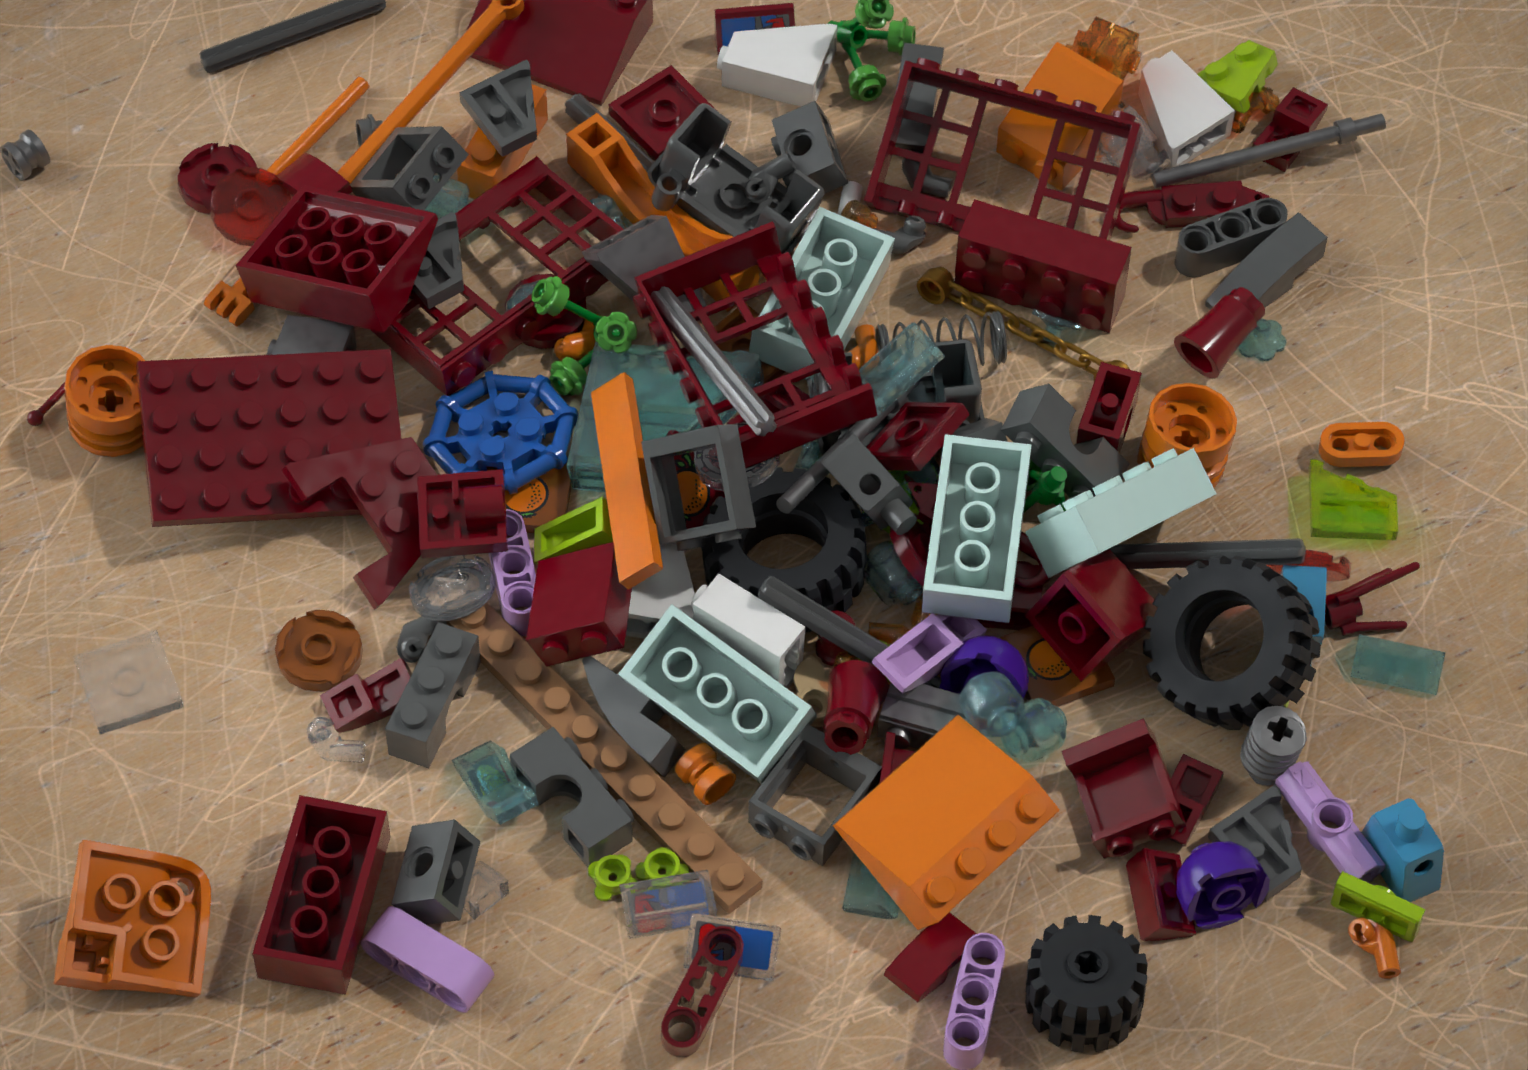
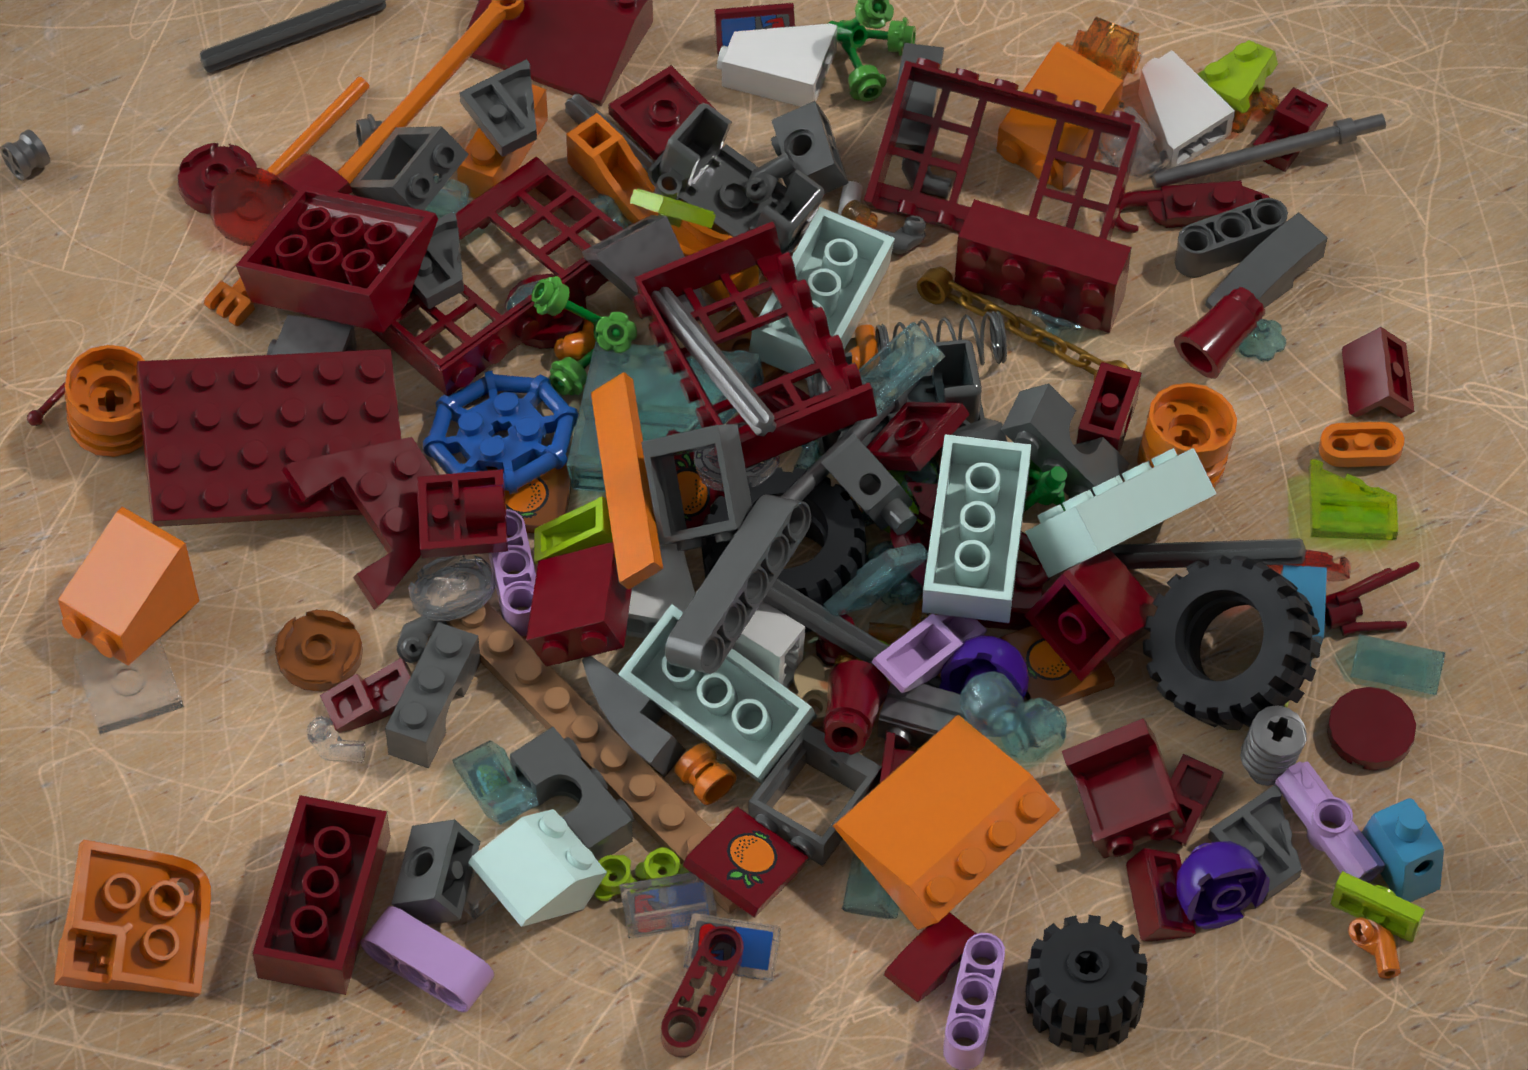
none -> orange slope [58,507,200,666]
none -> light aqua slope [468,809,607,927]
none -> lime plate [630,188,716,228]
none -> dark grey beam [665,494,811,674]
none -> dark red tile [683,806,808,918]
none -> clear light blue plate [824,543,928,616]
none -> dark red tile [1327,687,1416,770]
none -> dark red panel [1342,327,1415,418]

